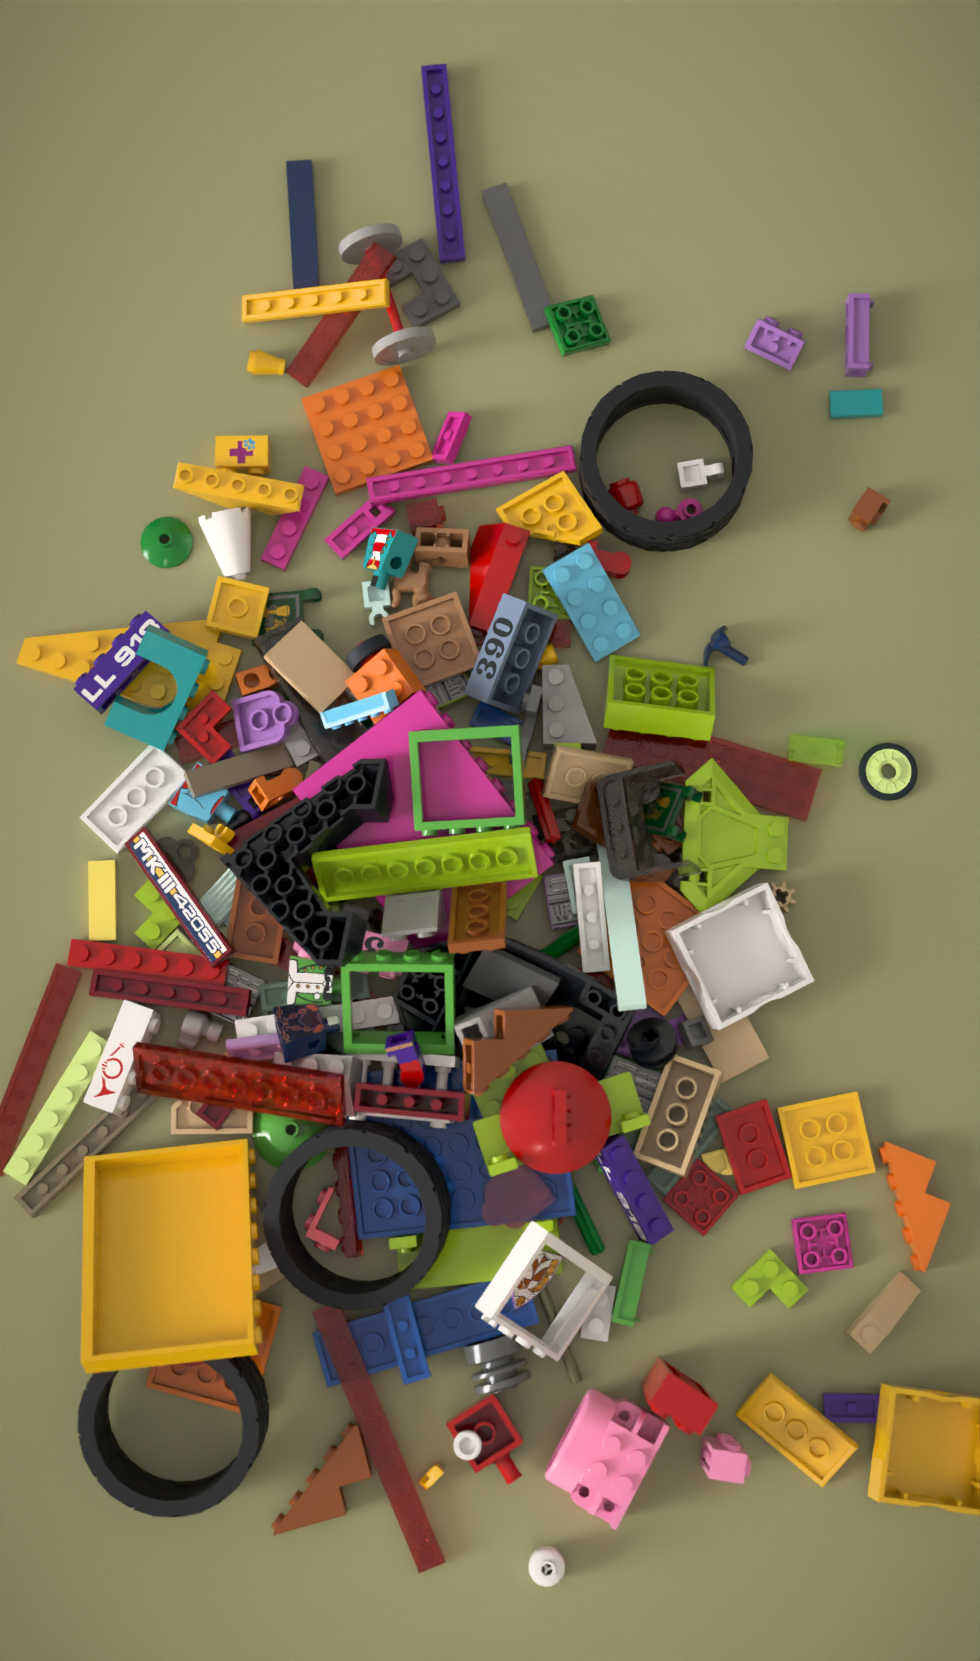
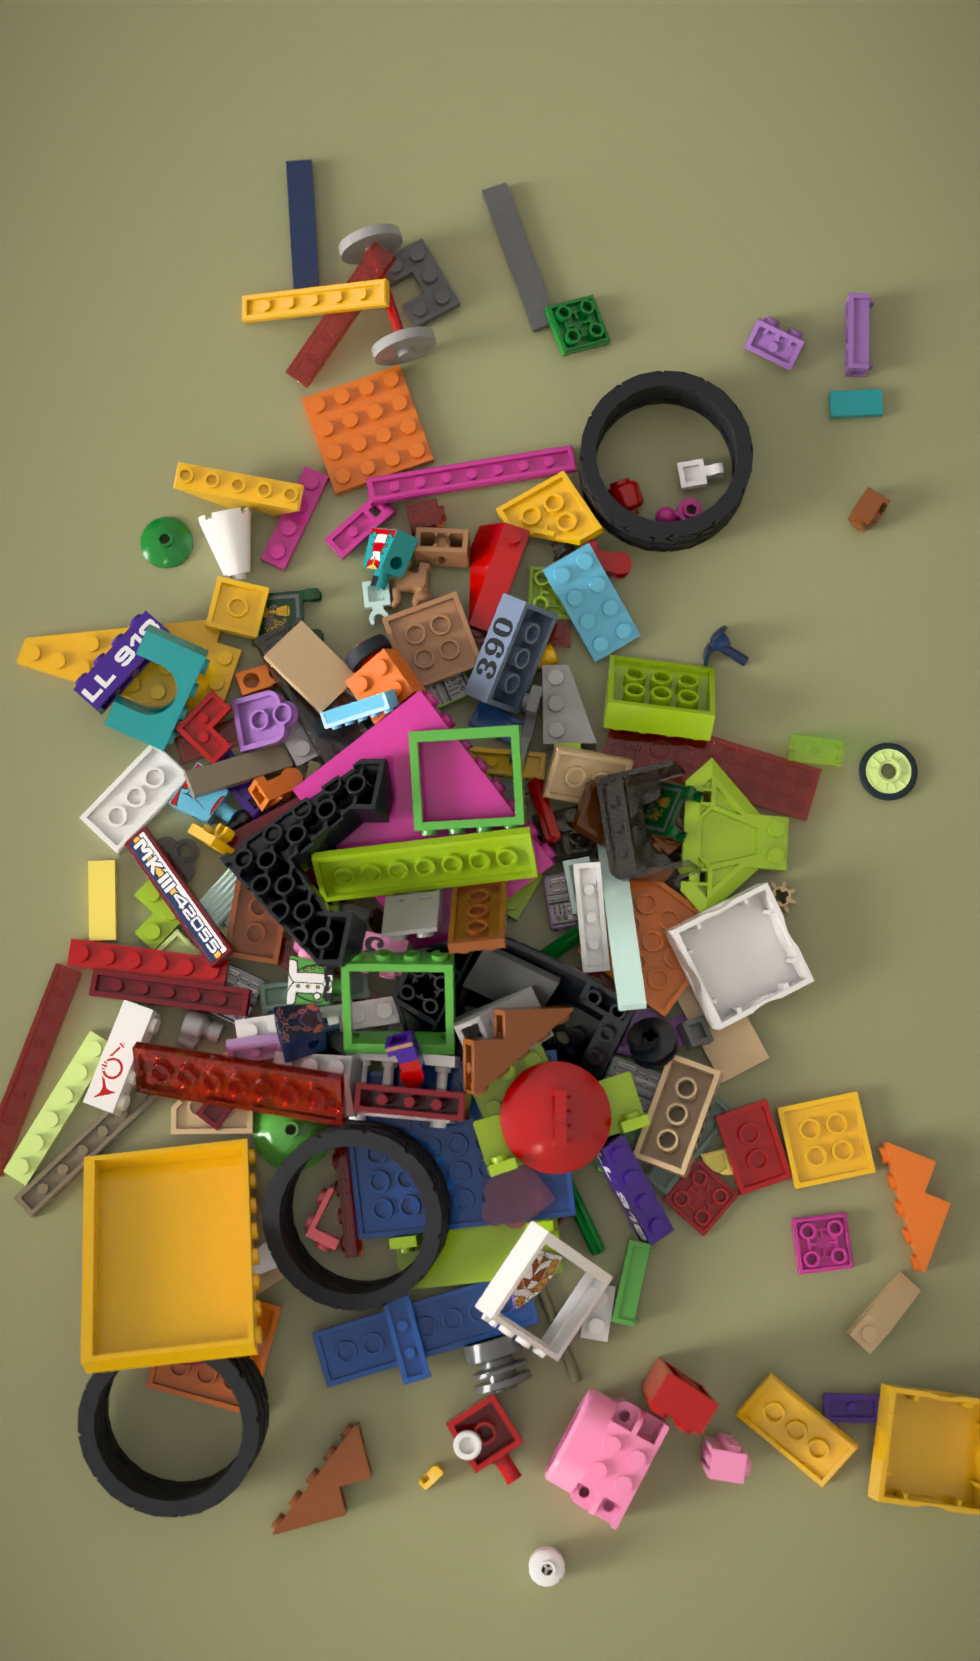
yellow brick [215,435,271,477] -> none
yellow cone [247,349,286,375] -> none
clear red plate [312,1306,445,1574] -> none
dark purple plate [421,64,466,264] -> none
dark pink plate [432,412,472,464] -> none
lime plate [730,1249,809,1309] -> none

